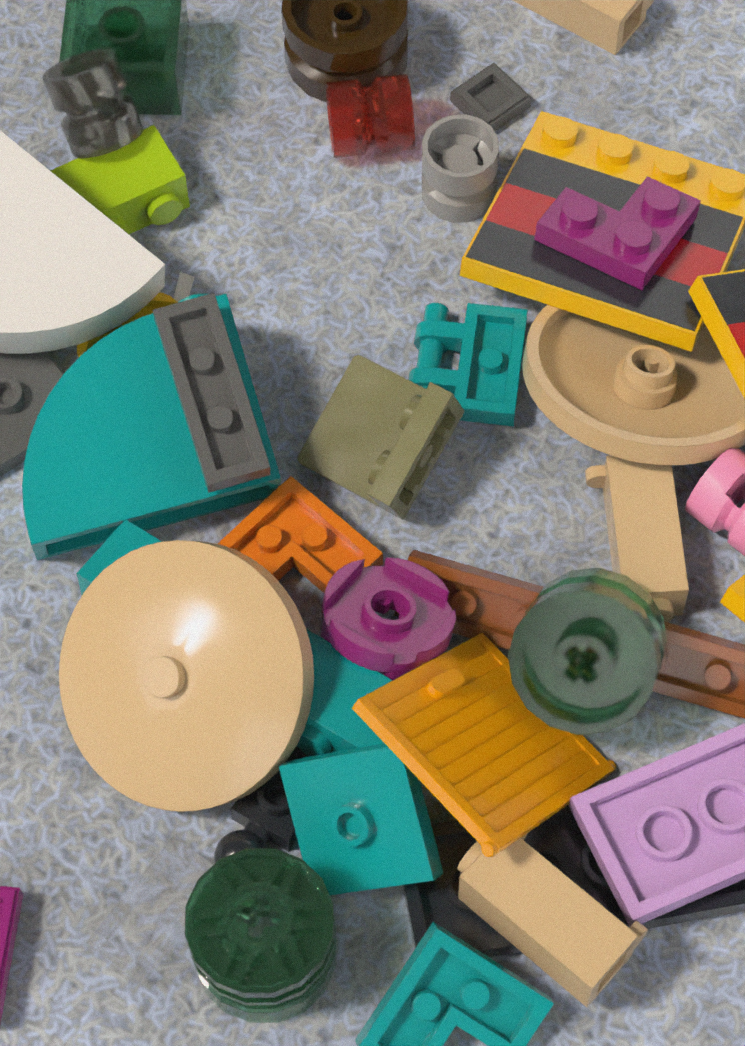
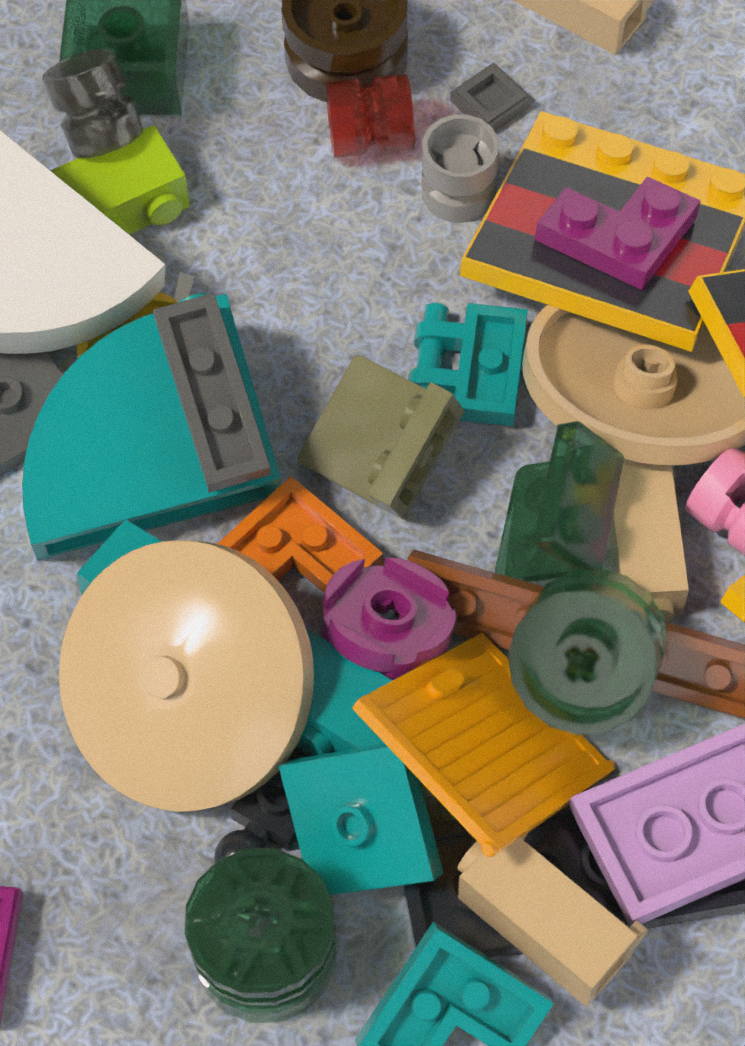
none -> clear green bracket [495,421,624,582]

